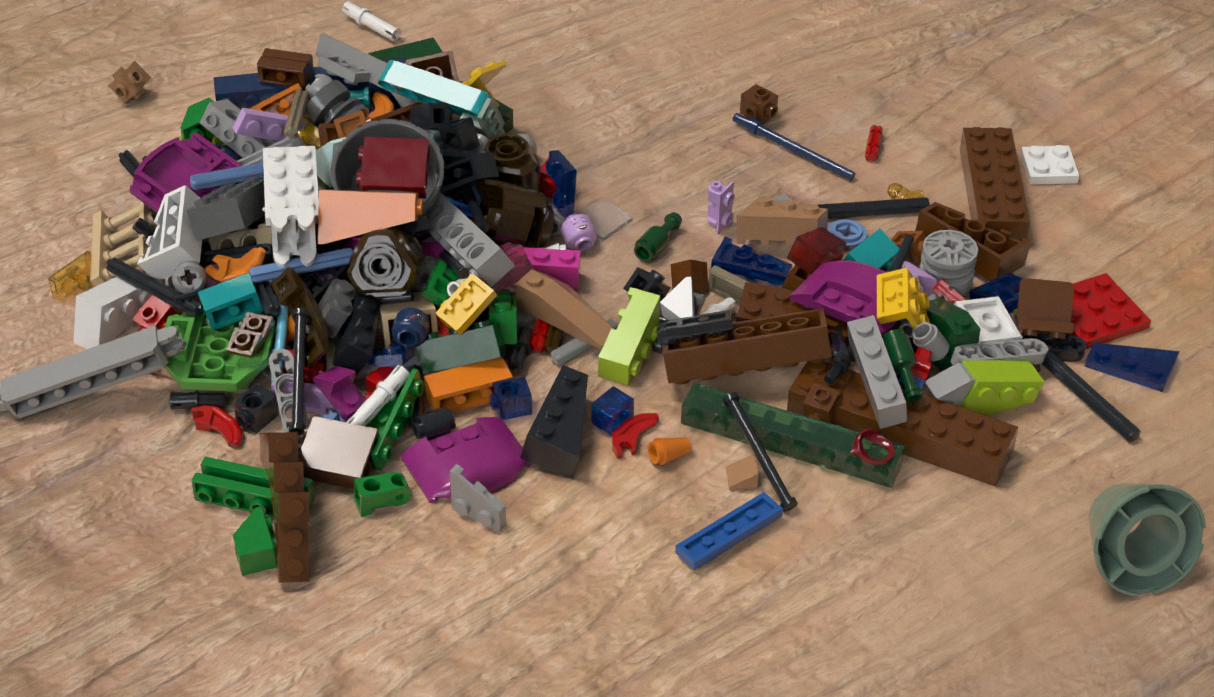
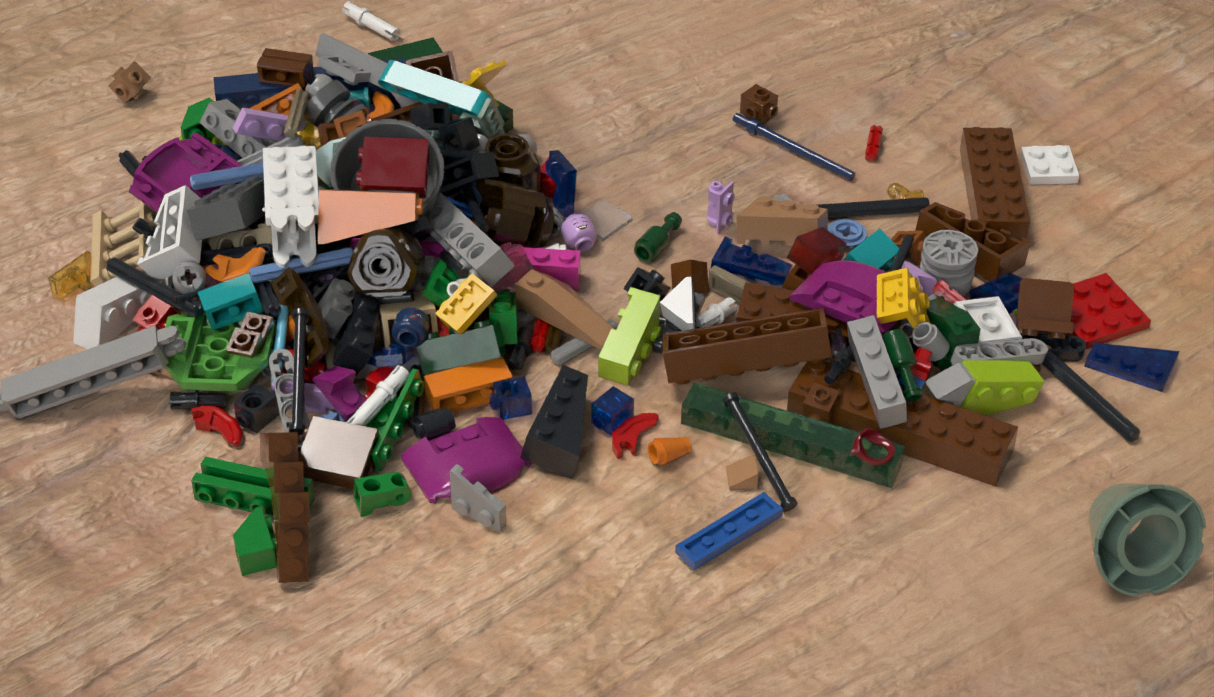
black hinge [657,310,733,345] -> none

